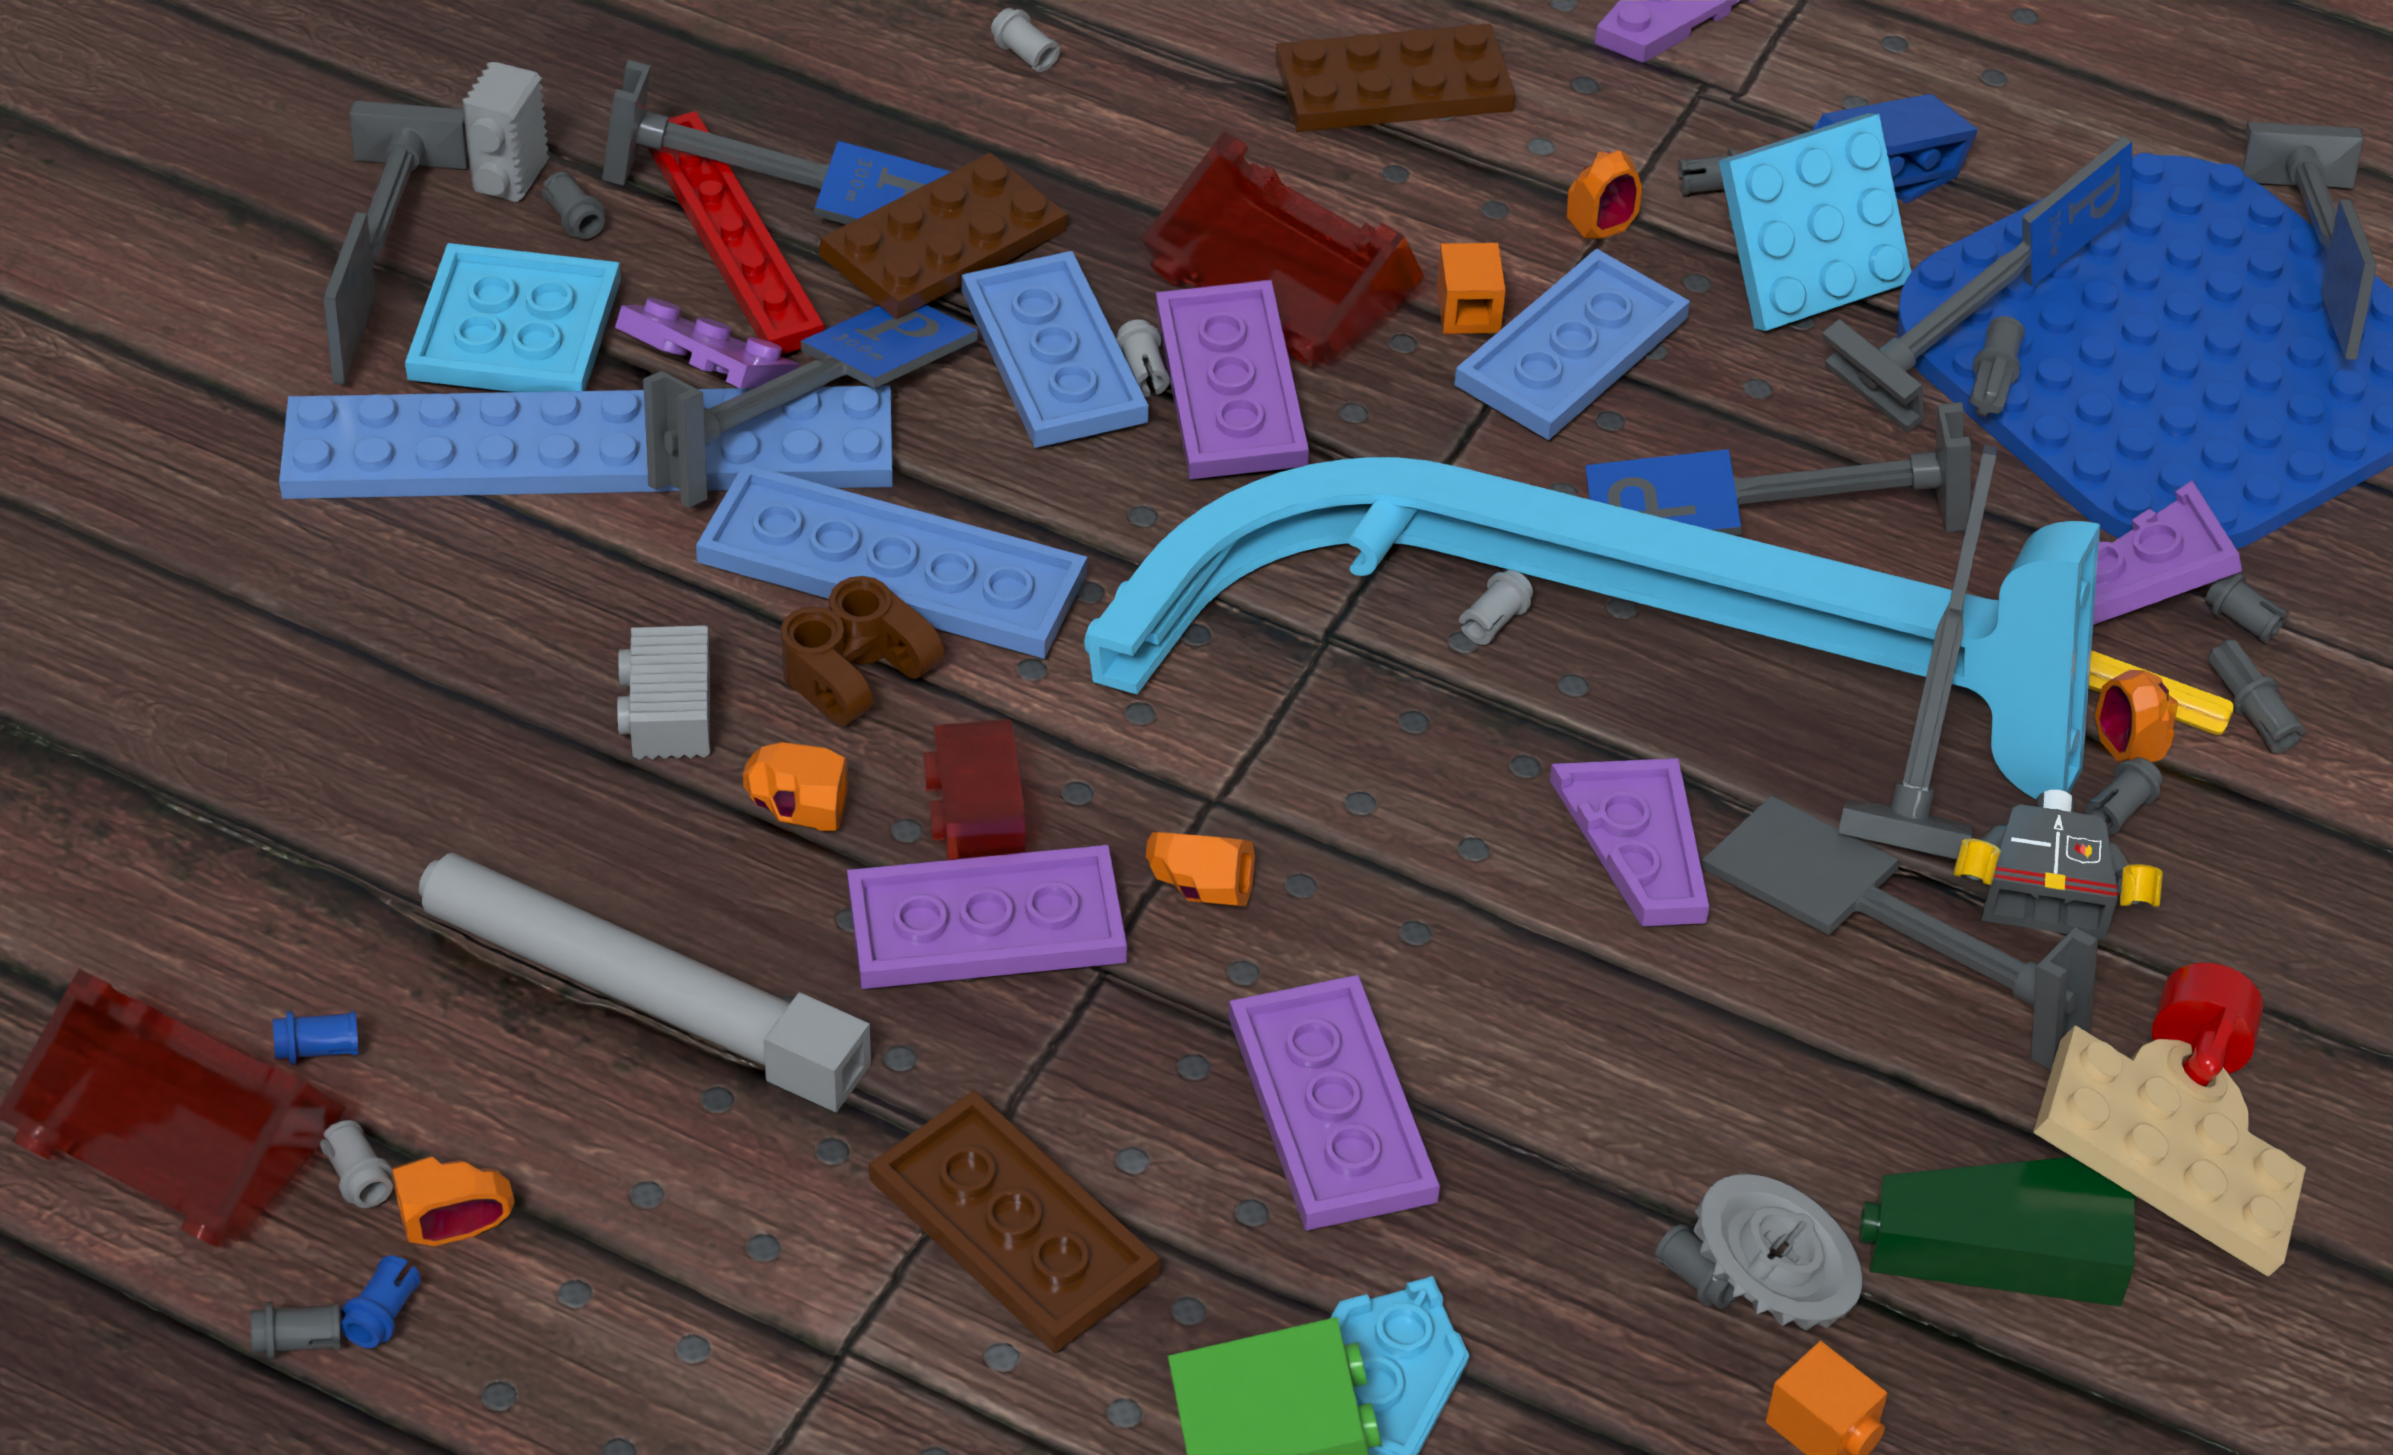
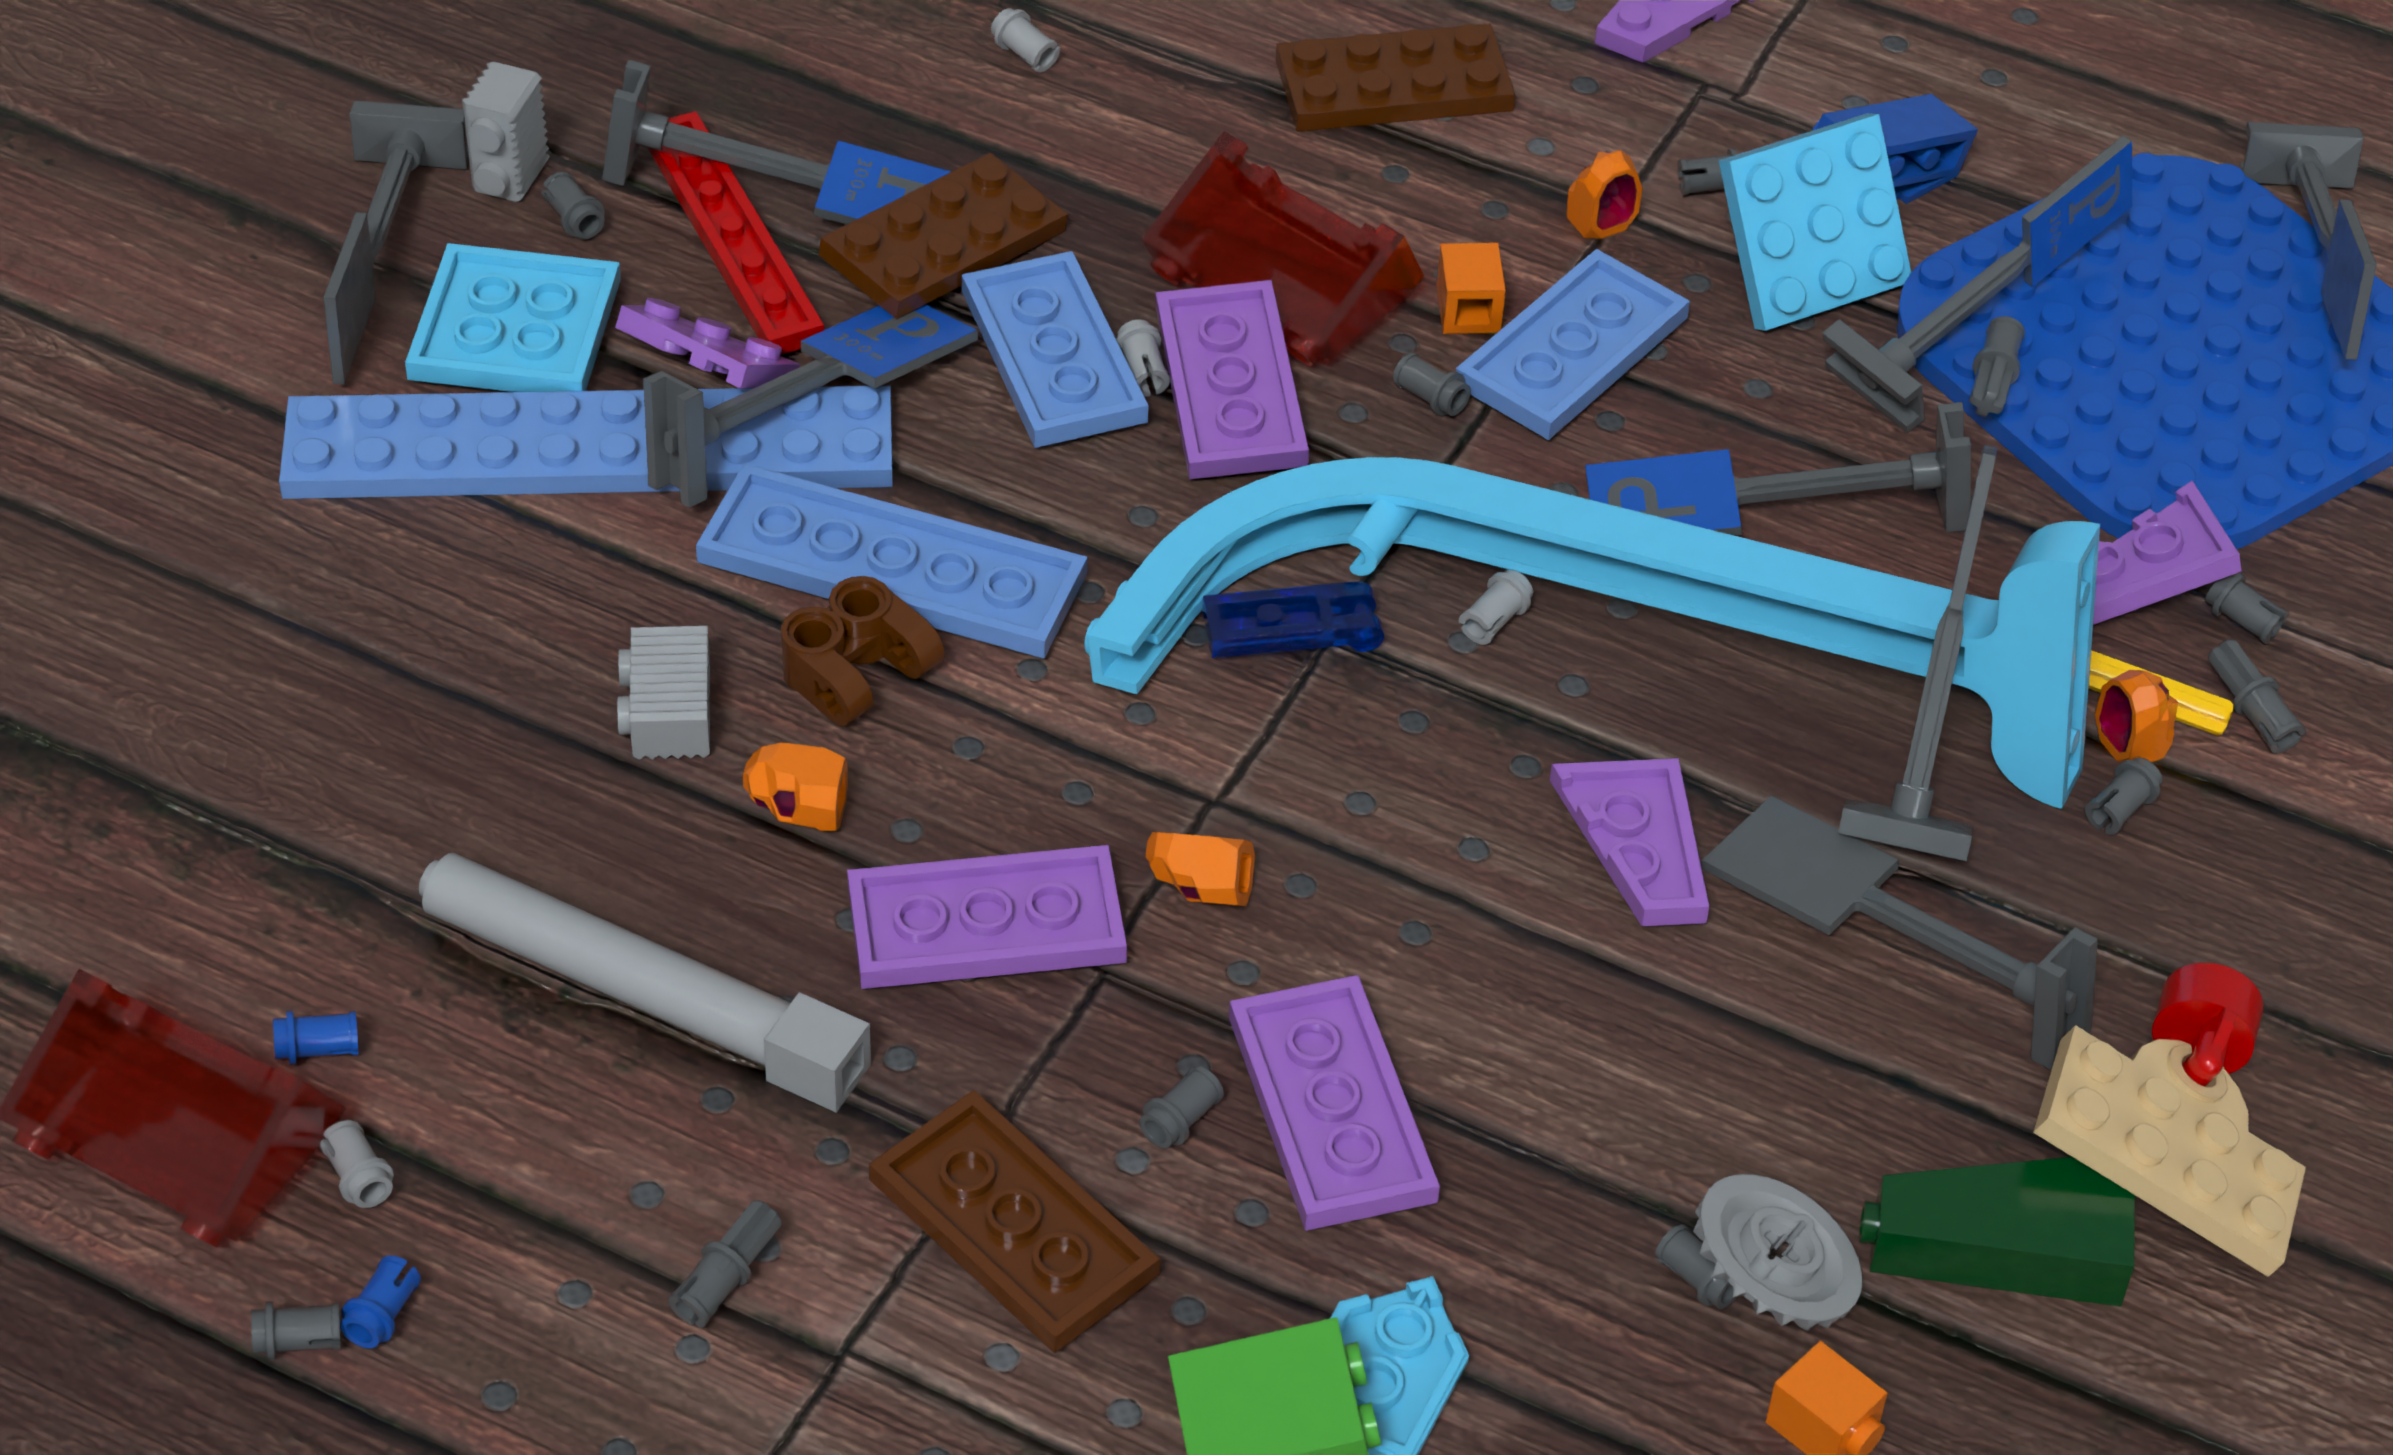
orange rock [391,1157,515,1246] -> none
clear red brick [923,719,1026,860] -> none
dark grey torso [1953,790,2163,940] -> none
none -> dark grey axle [668,1200,782,1328]
none -> dark grey pin [1139,1066,1224,1149]
none -> clear blue plate [1202,581,1385,658]
none -> dark grey pin [1393,352,1471,416]

